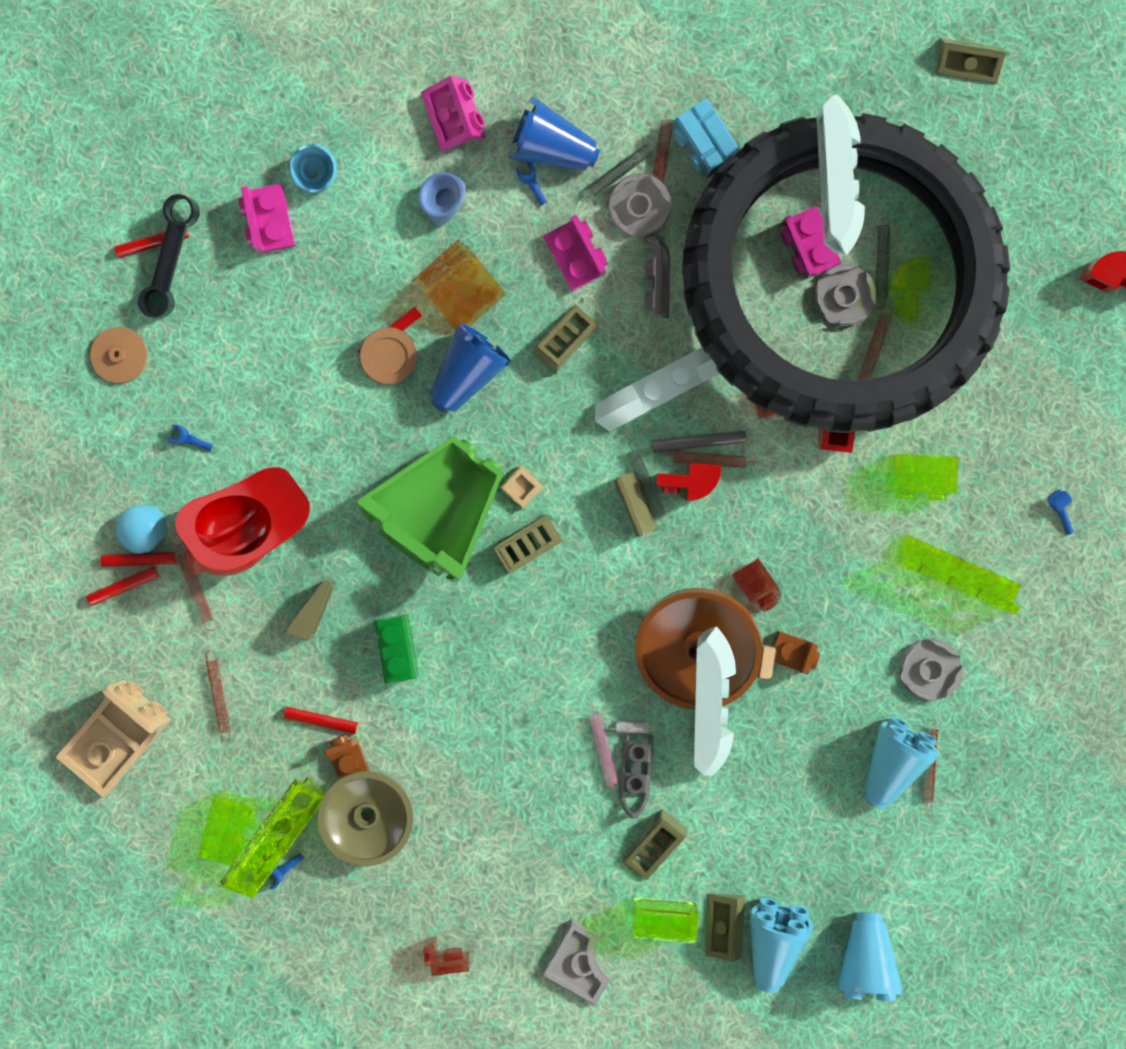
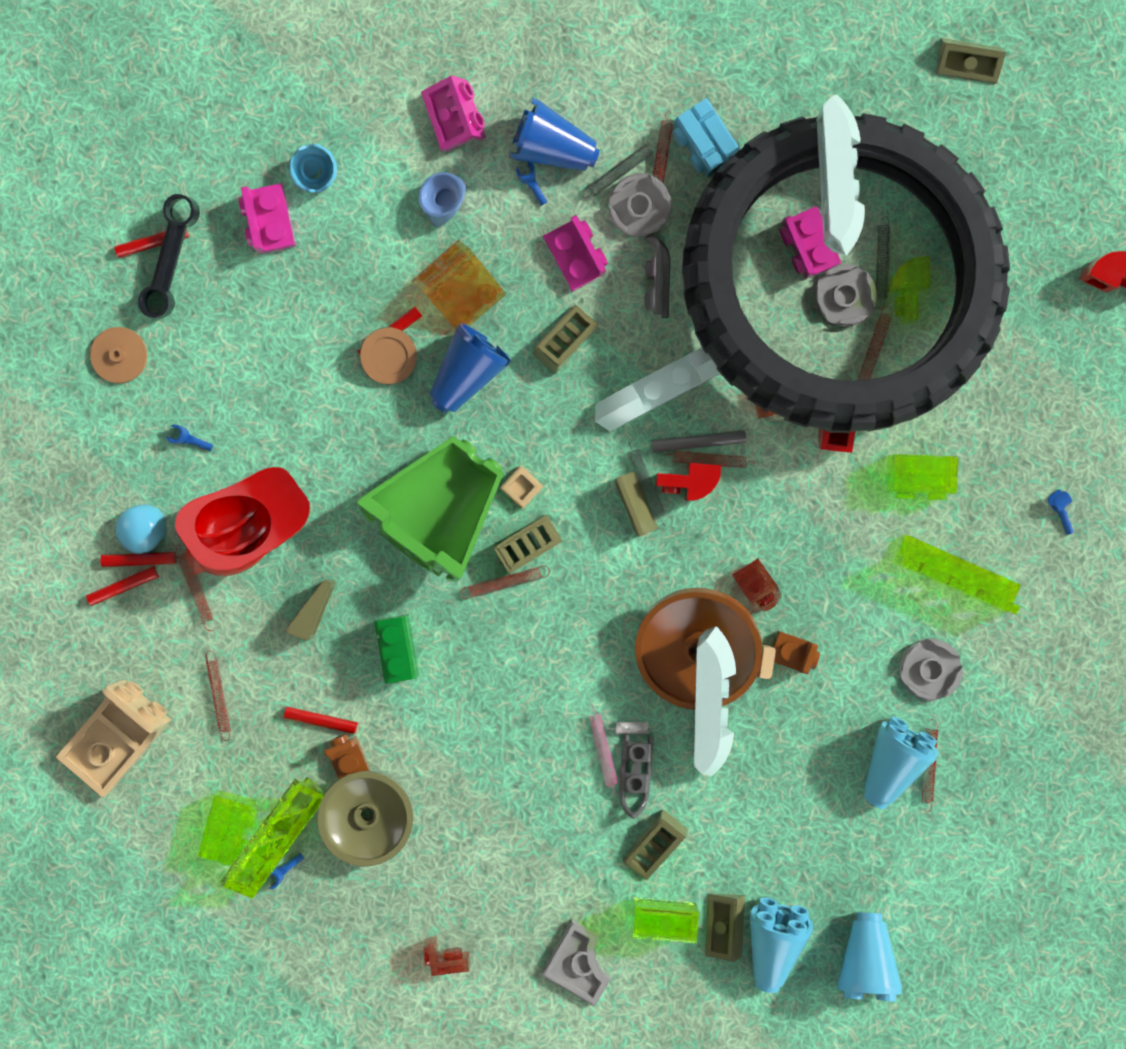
none -> piece [460,565,550,599]

